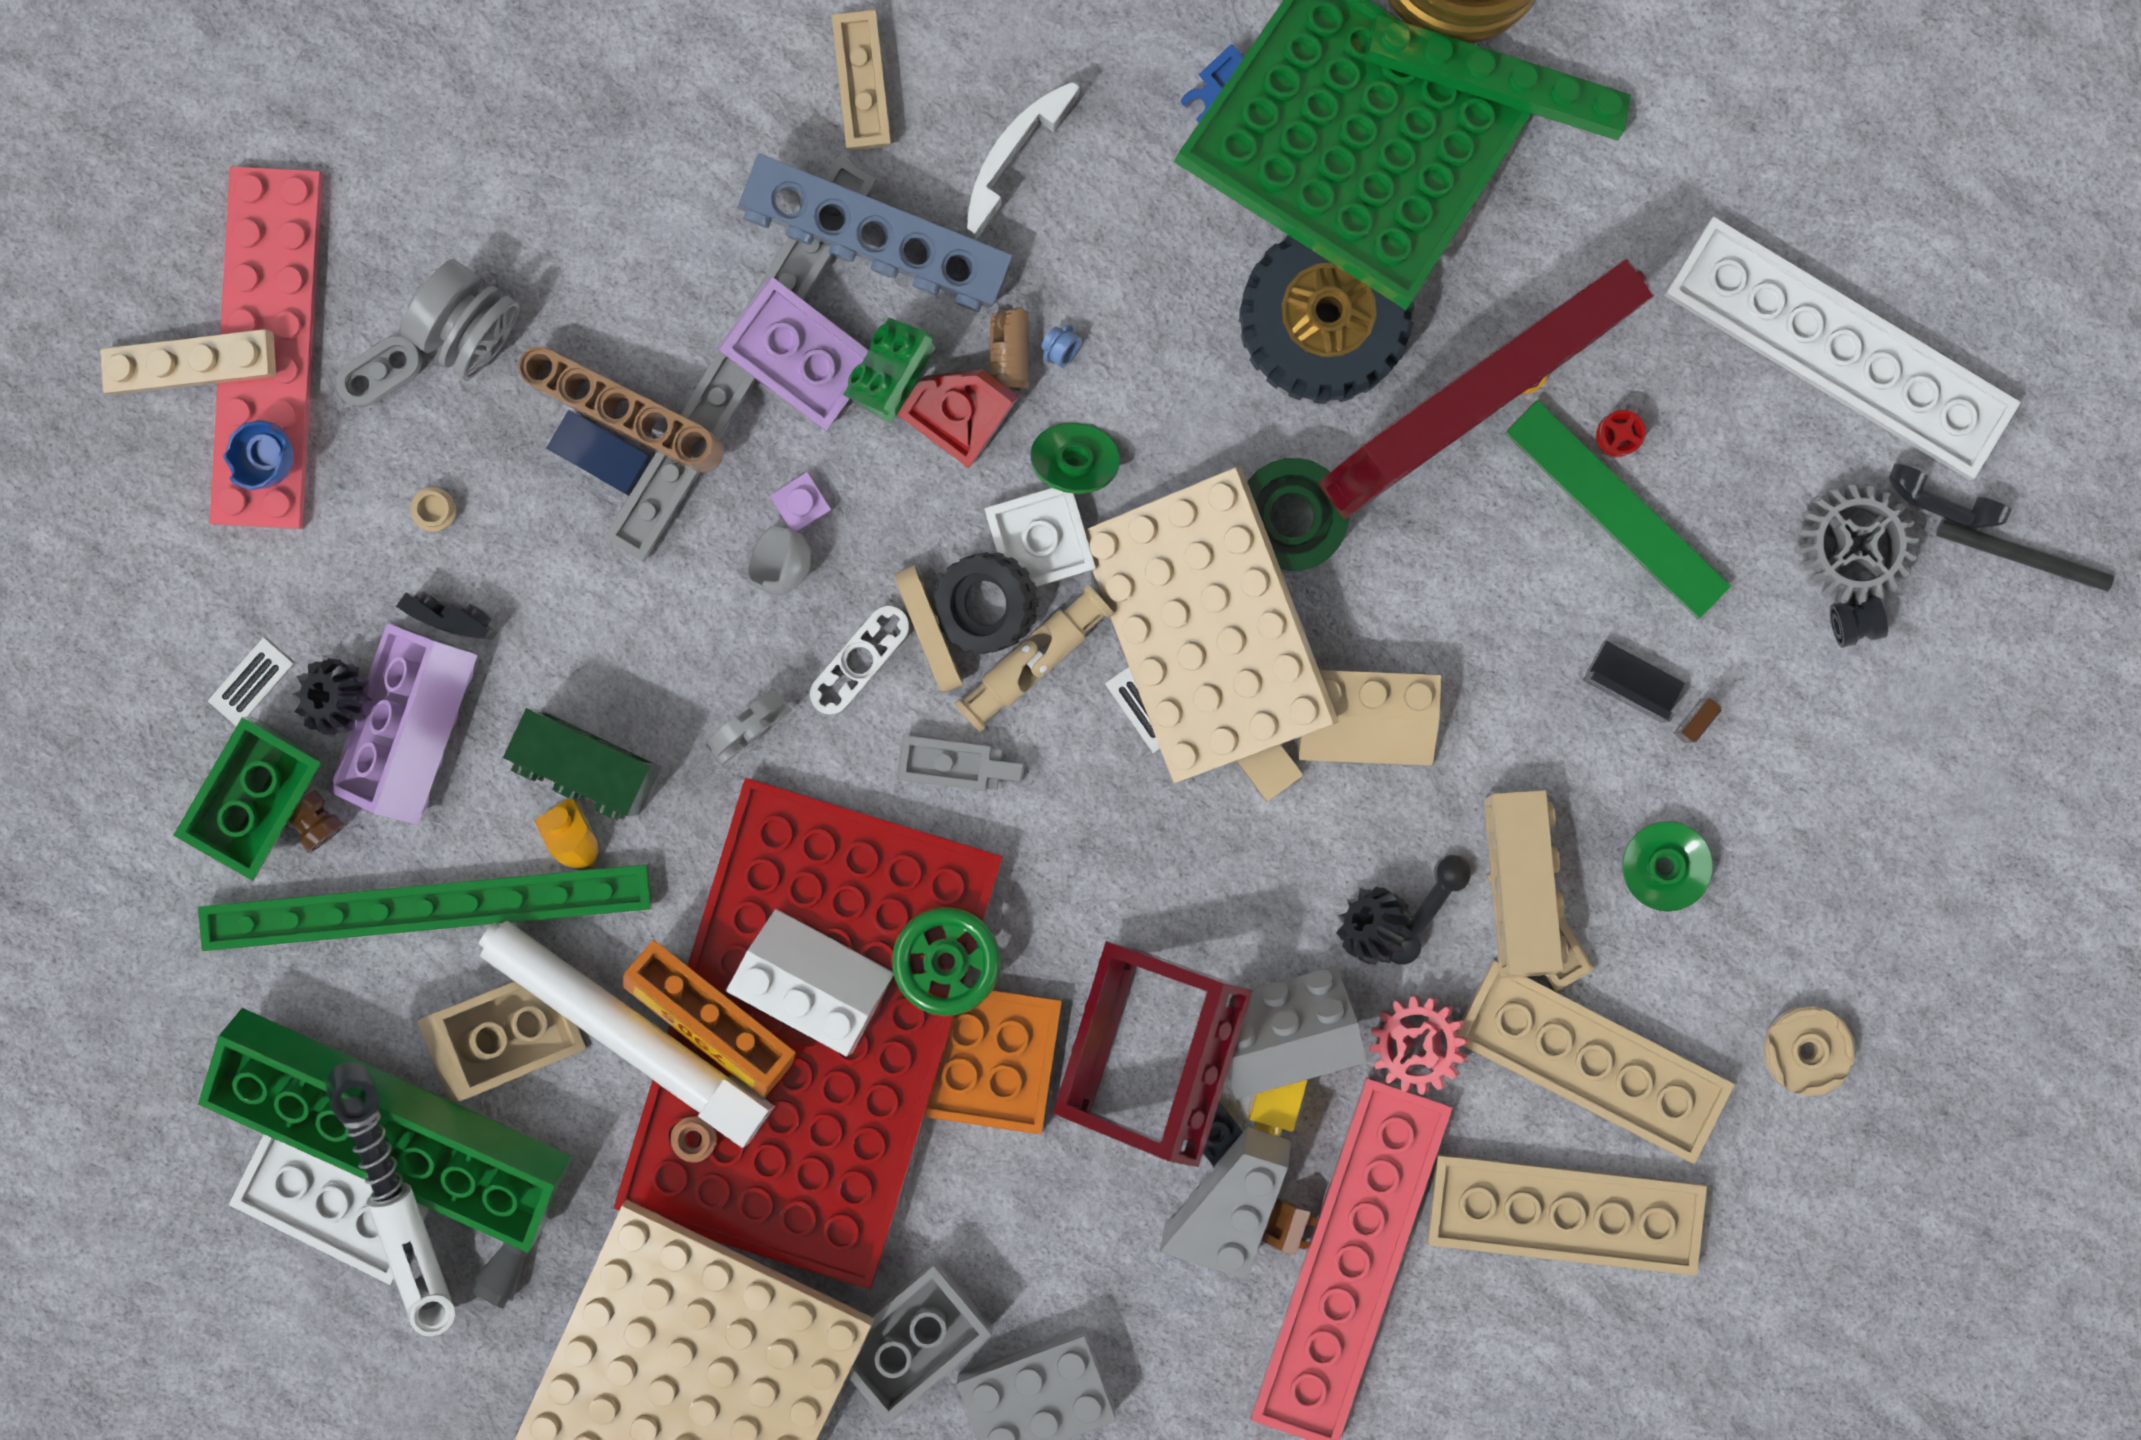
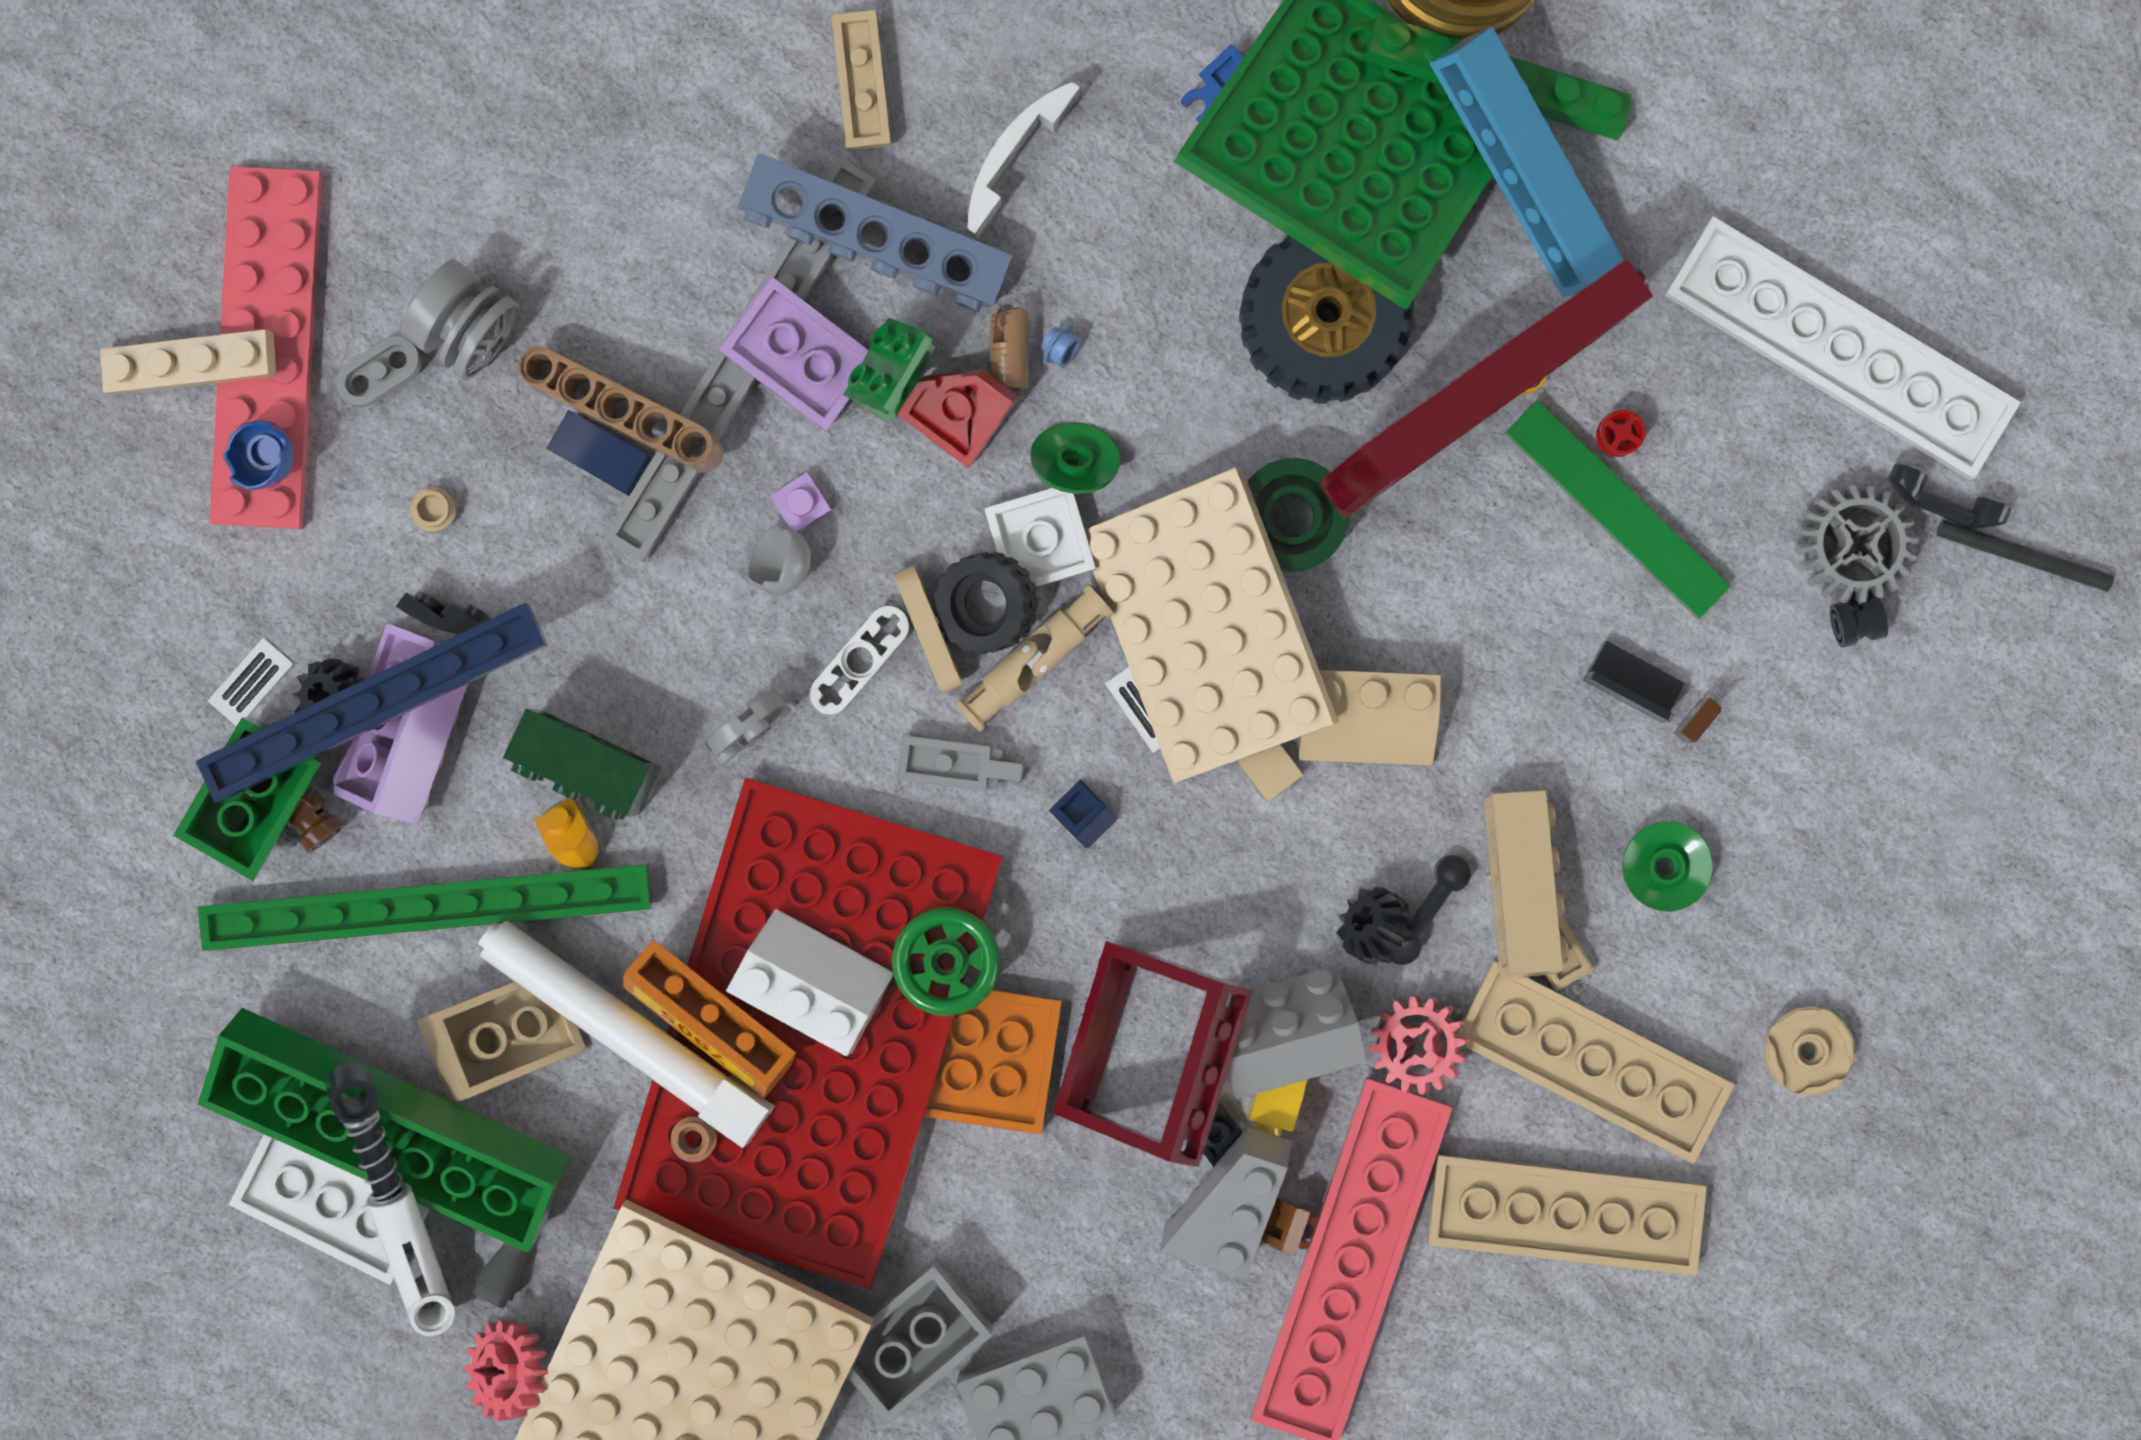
none -> dark blue plate [196,603,548,802]
none -> coral gear [464,1320,548,1421]
none -> dark blue slope [1048,779,1117,848]
none -> dark azure brick [1430,27,1624,297]

